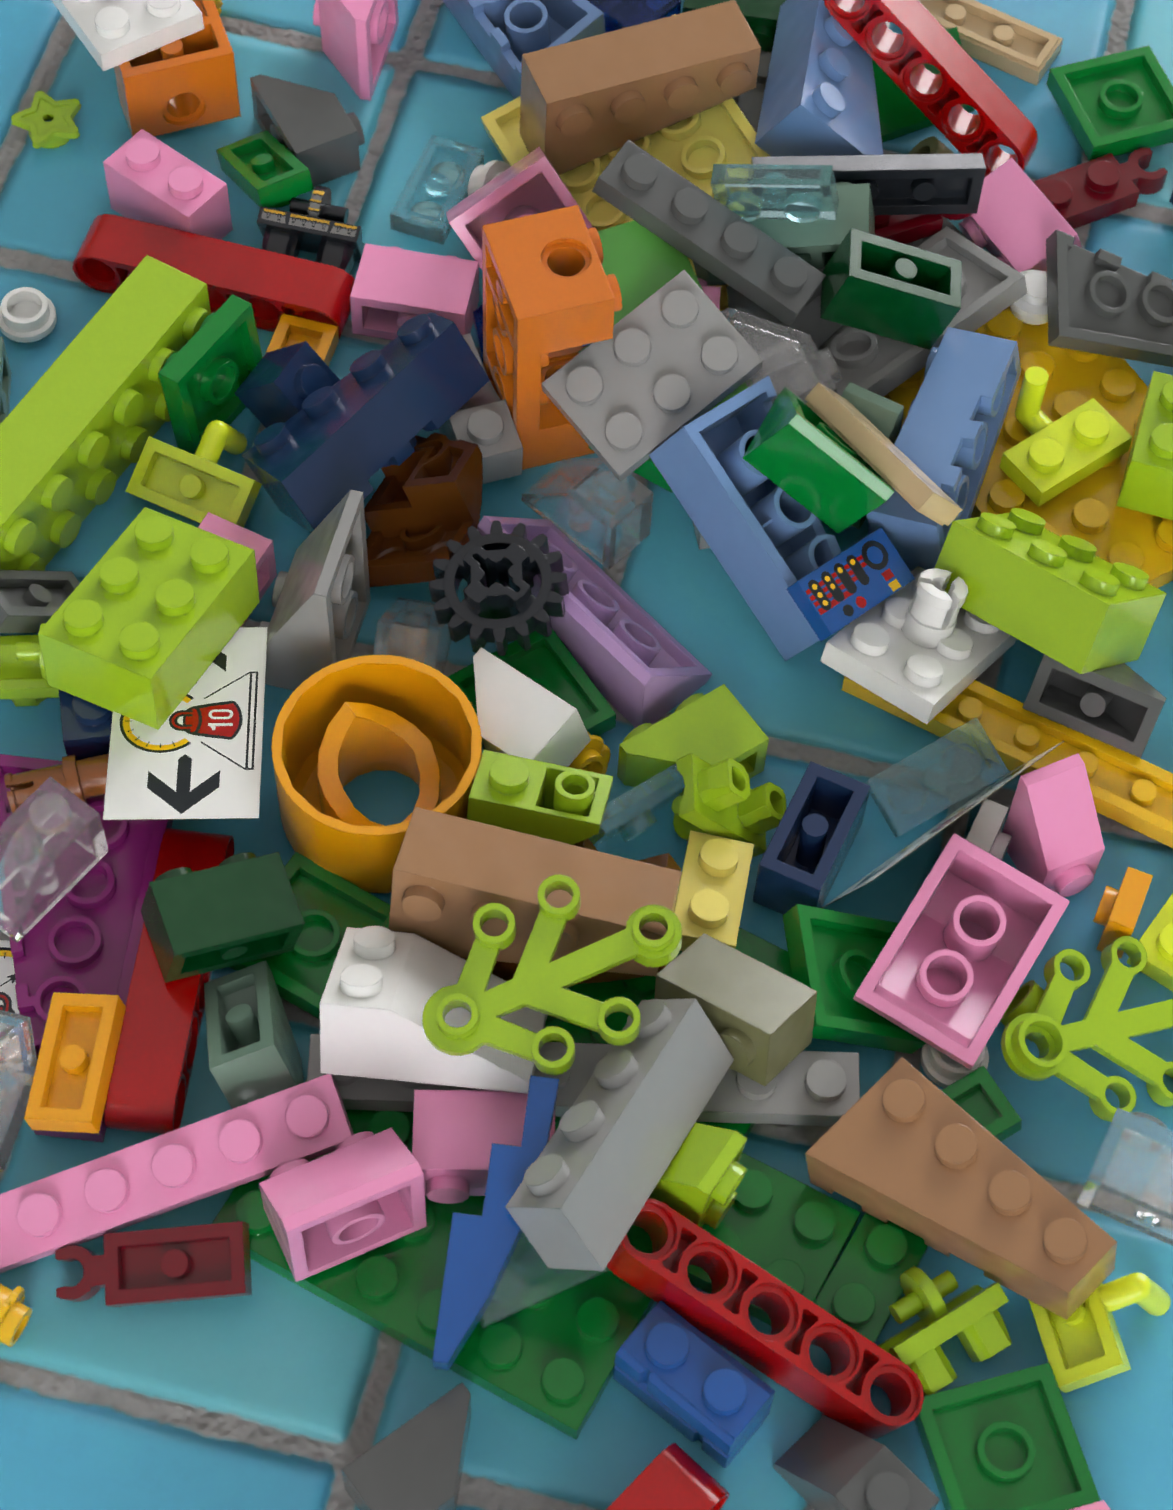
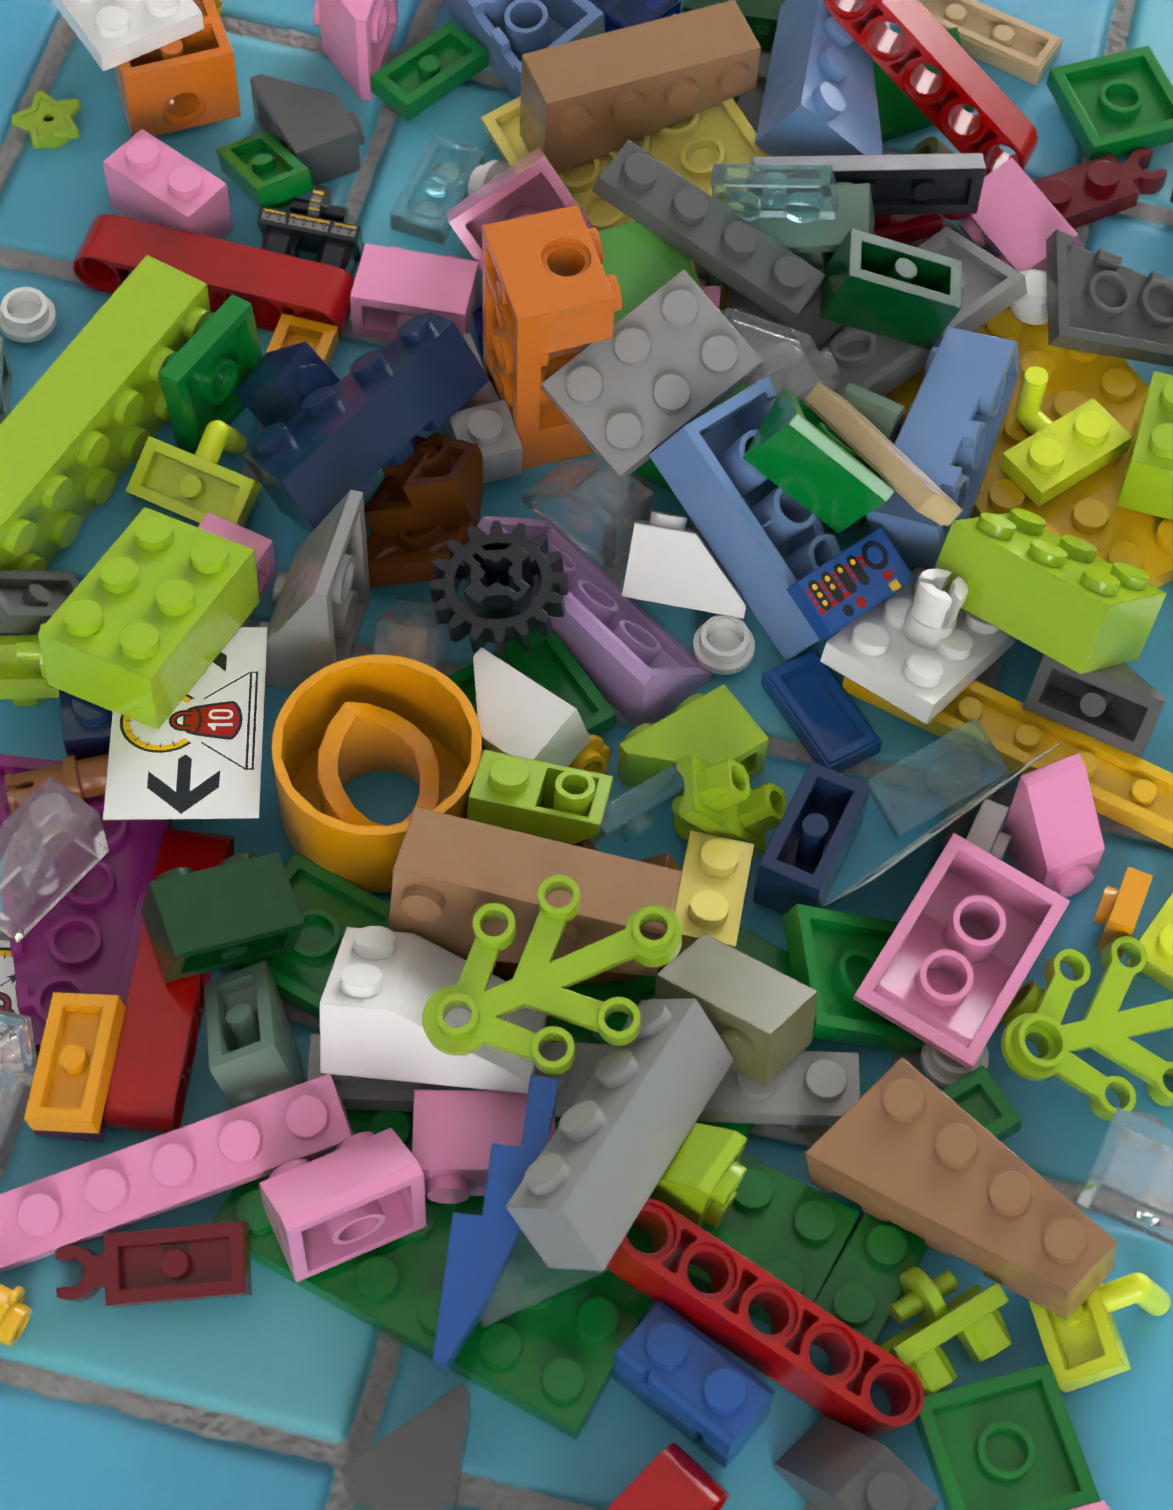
none -> green plate [370,21,488,121]
none -> white slope [622,511,748,619]
none -> white plate [693,615,755,675]
none -> blue tile [761,649,882,773]

